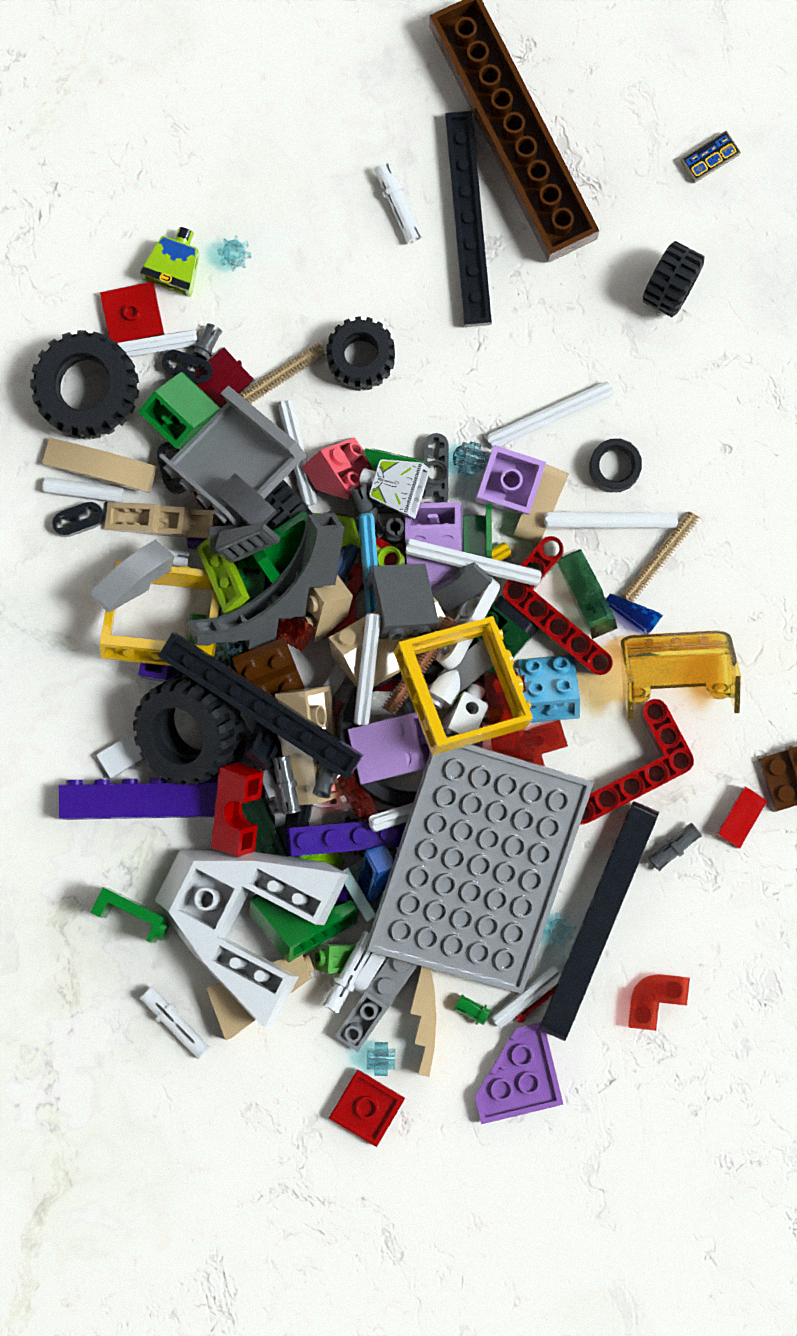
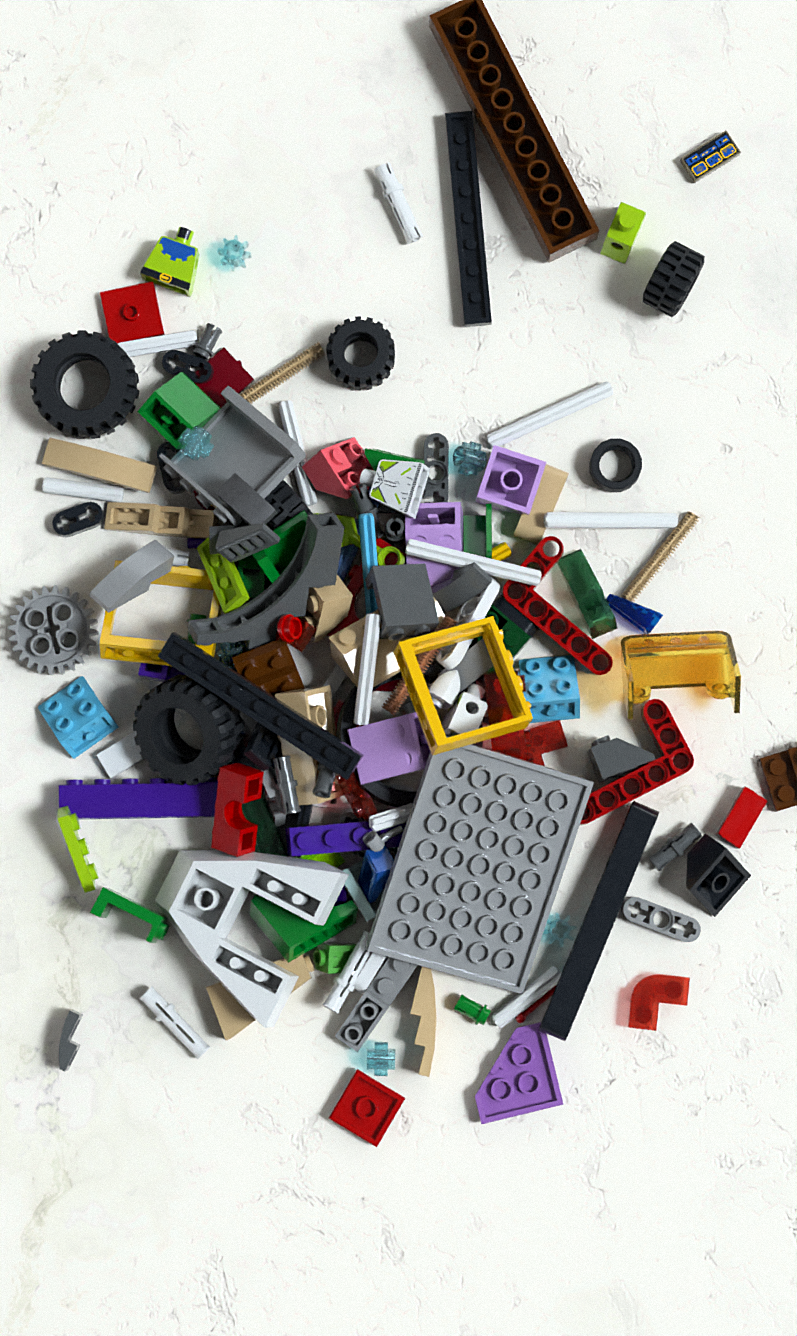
none -> light grey gear [8,585,99,675]
none -> medium azure bracket [38,676,119,759]
none -> lime plate [57,806,99,893]
none -> dark grey slope [59,1010,83,1071]
none -> clear light blue gear [178,426,214,461]
none -> red plate [277,614,302,642]
none -> light grey hand [363,825,403,852]
none -> dark grey slope [587,735,655,782]
none -> lime torso [600,202,646,264]
none -> light grey beam [622,897,701,942]
none -> black slope [686,833,751,917]

